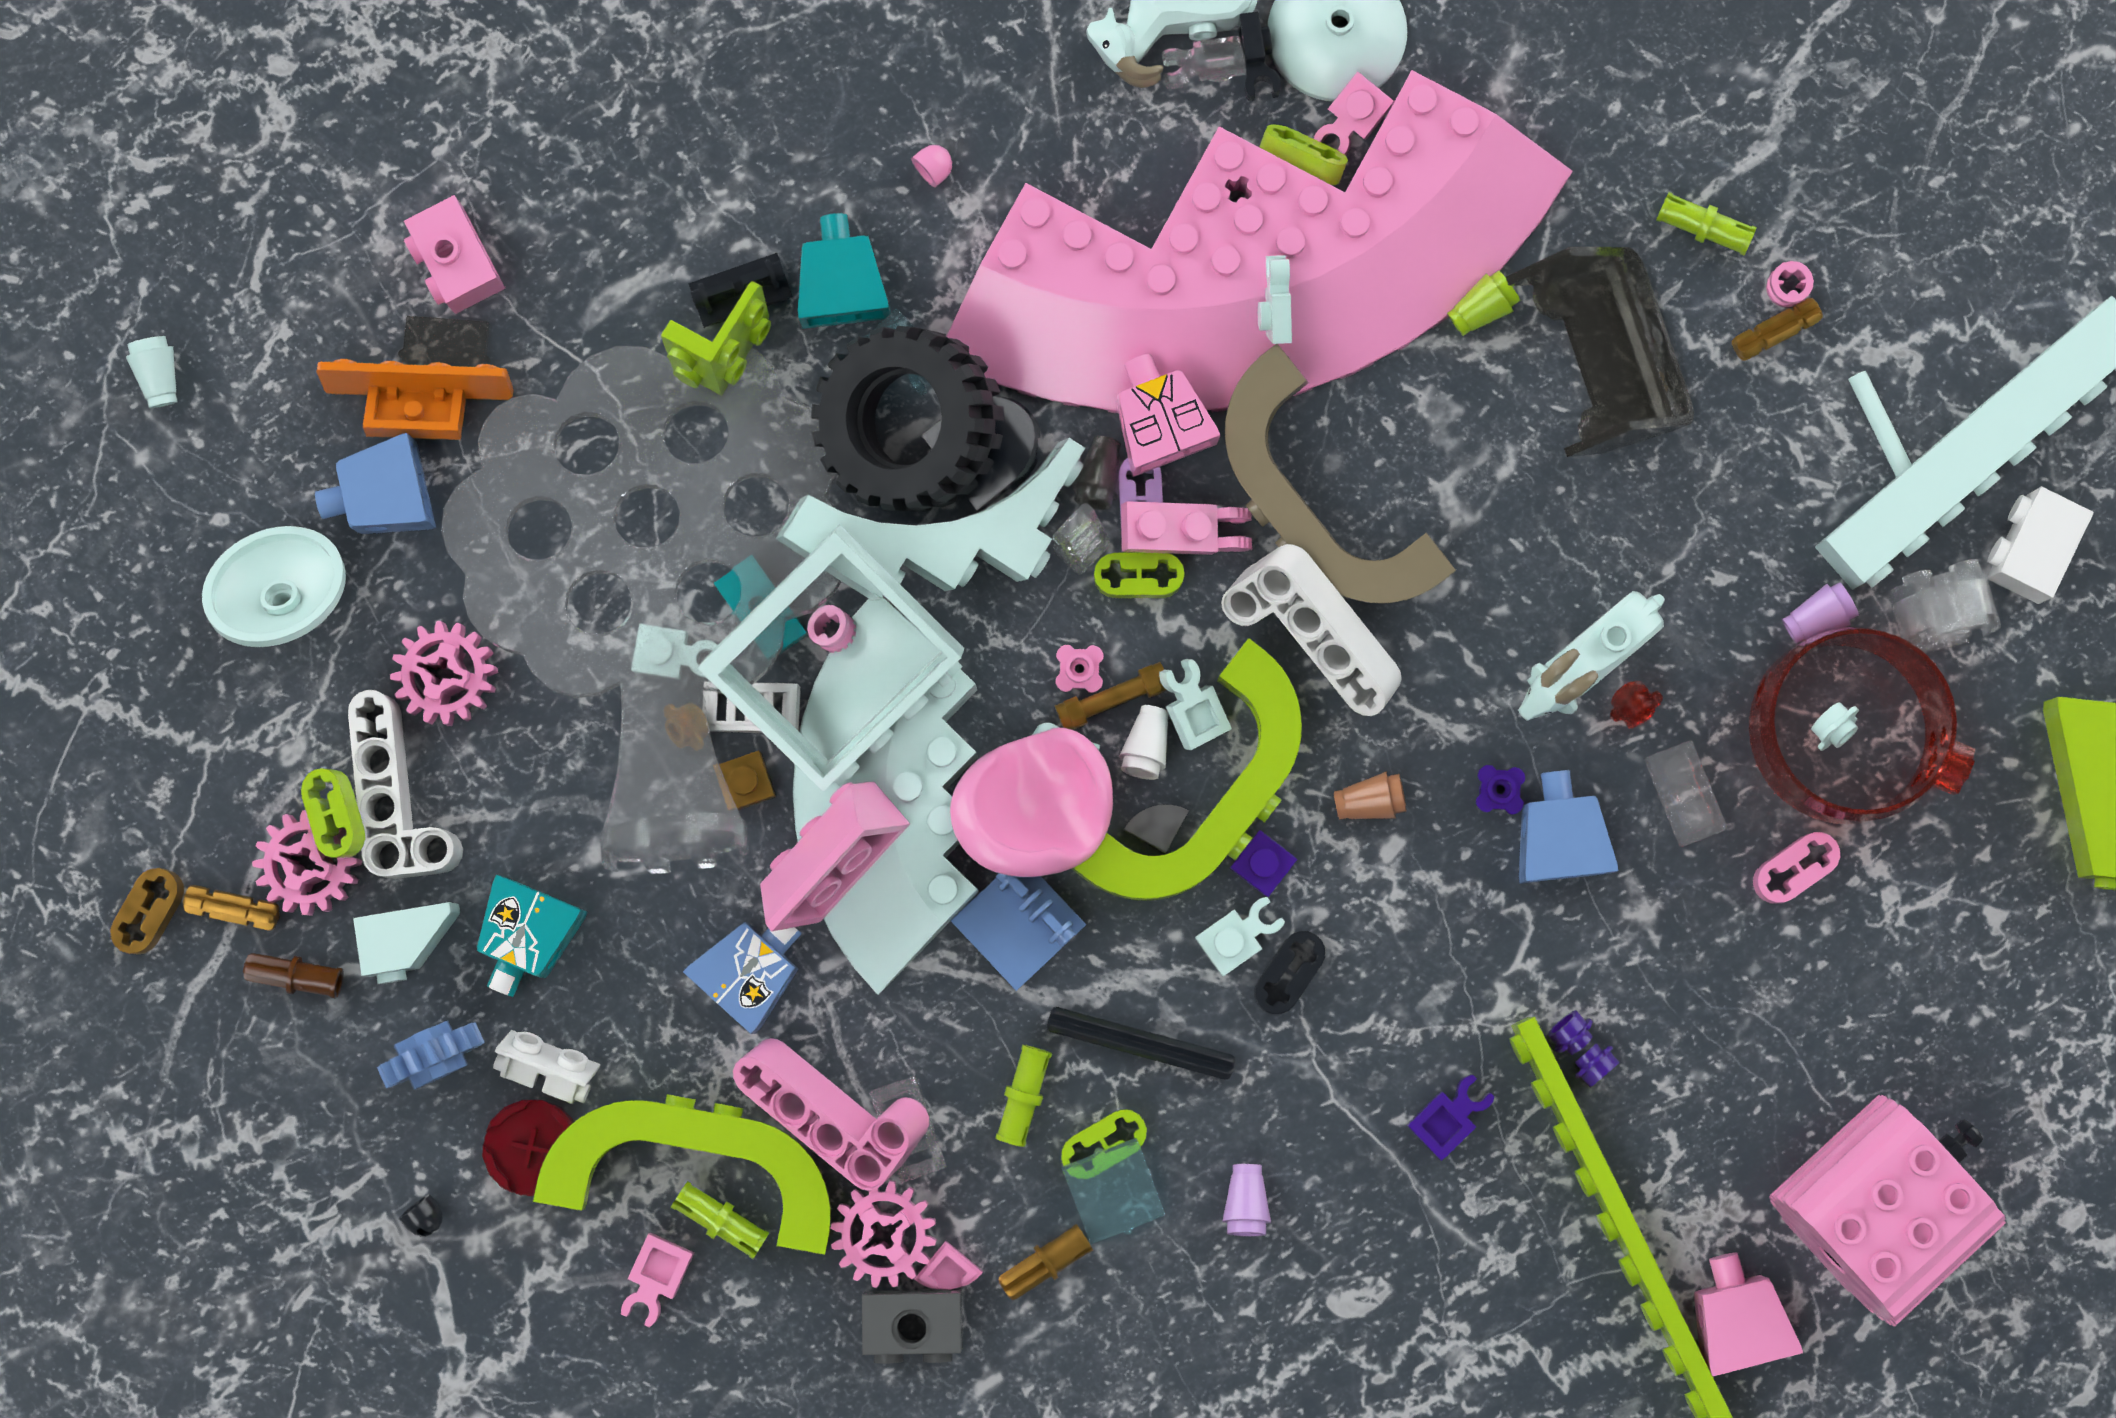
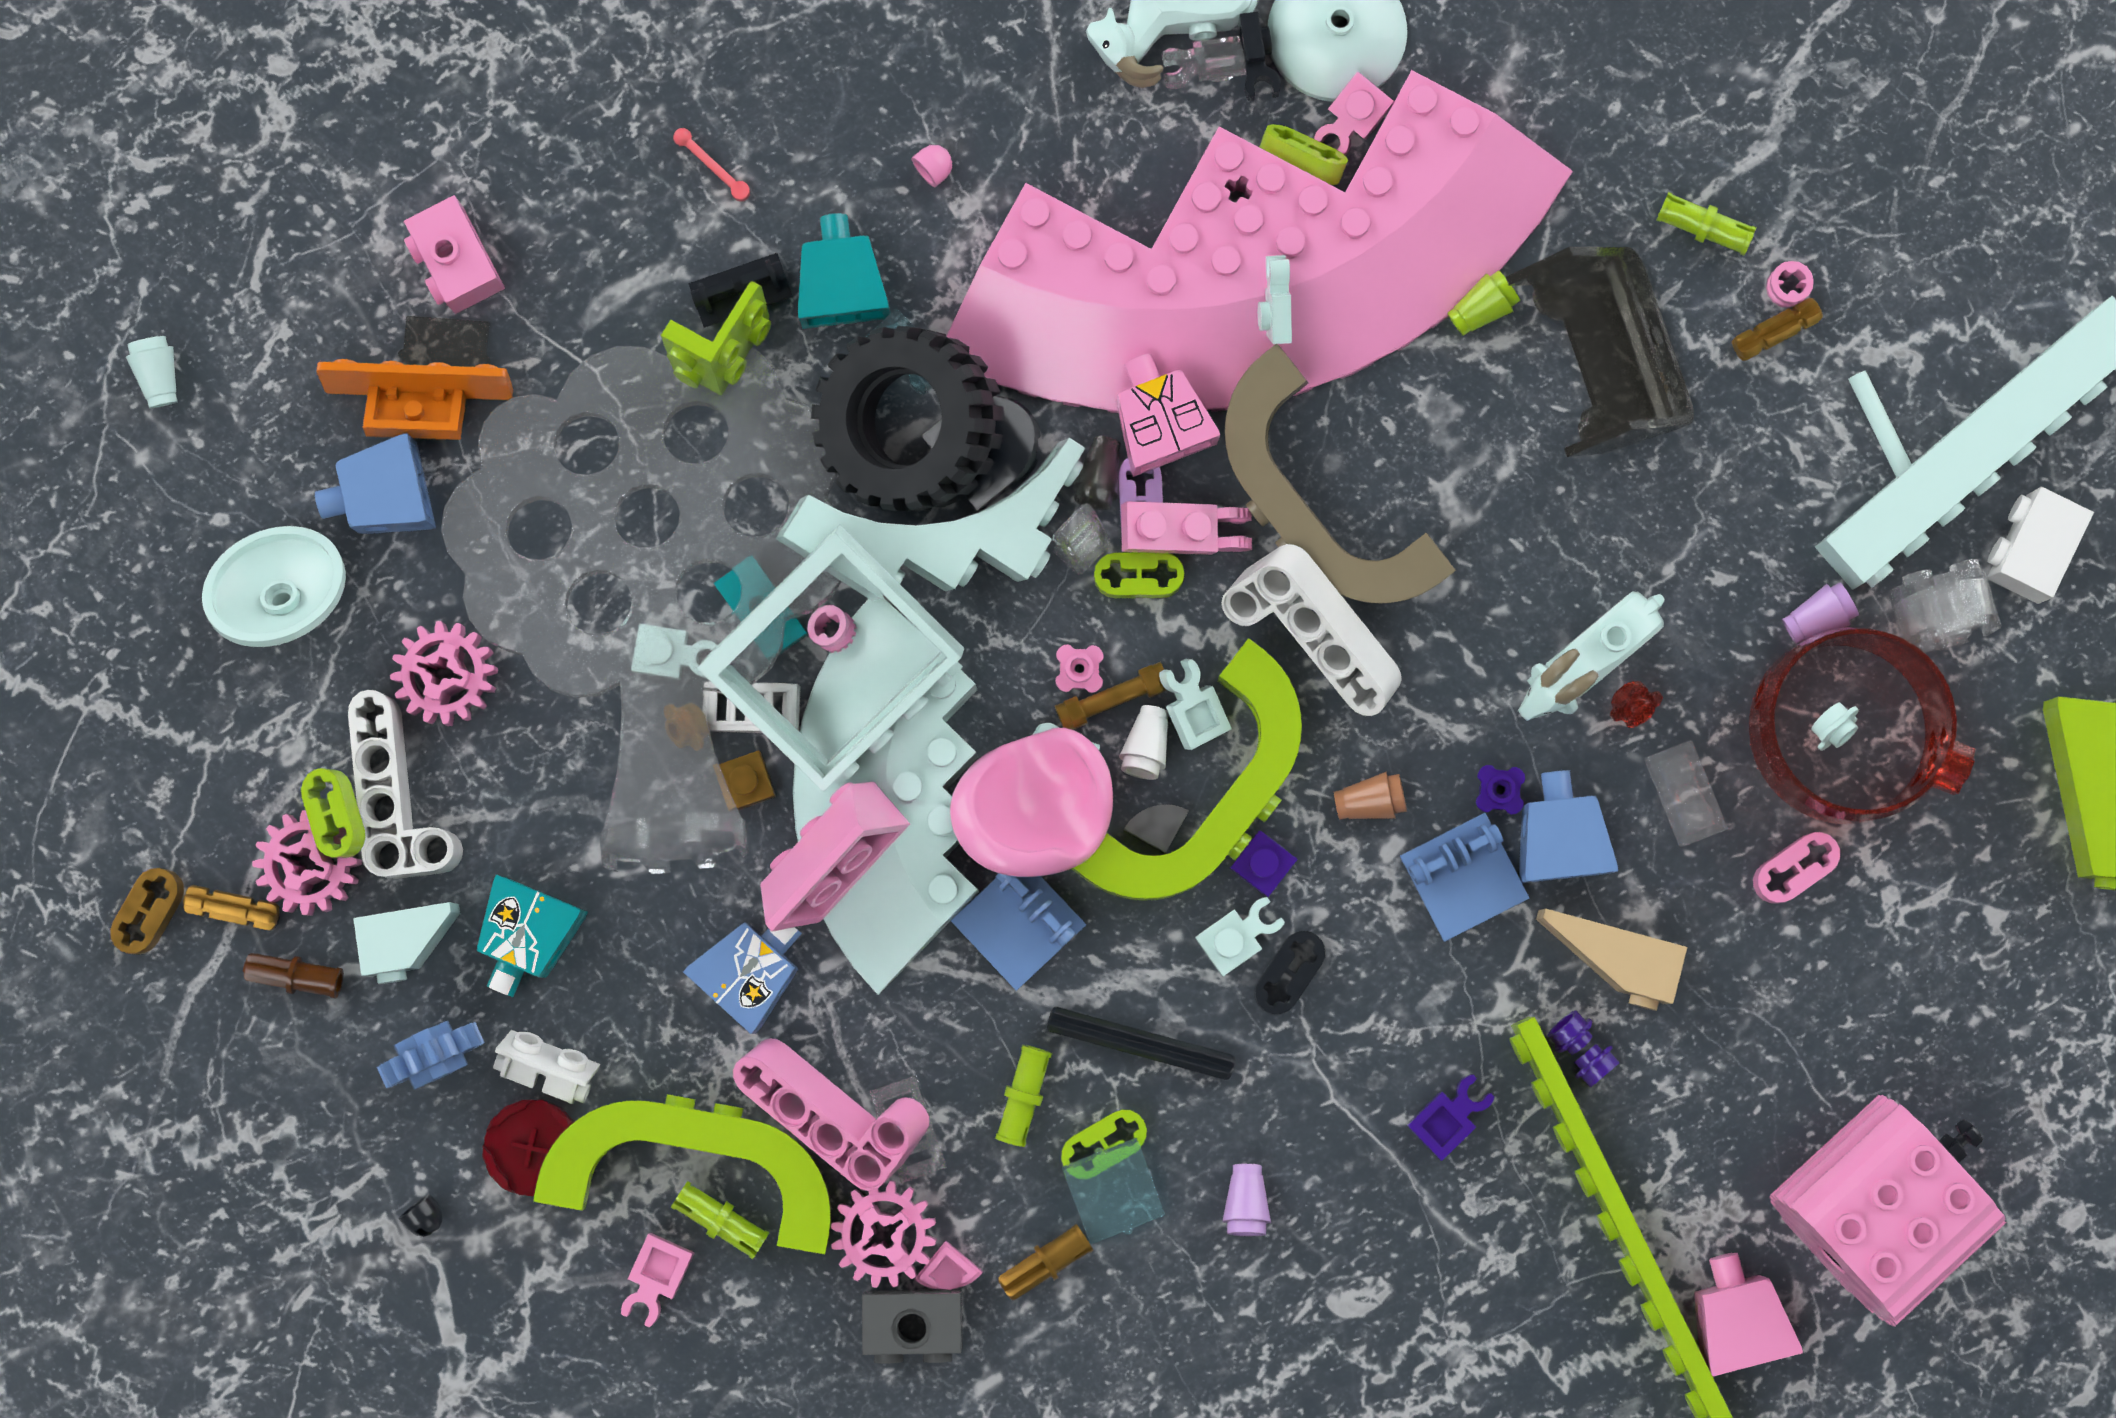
none -> coral hinge [673,128,750,201]
none -> medium blue hinge [1400,813,1529,942]
none -> tan slope [1536,909,1687,1011]

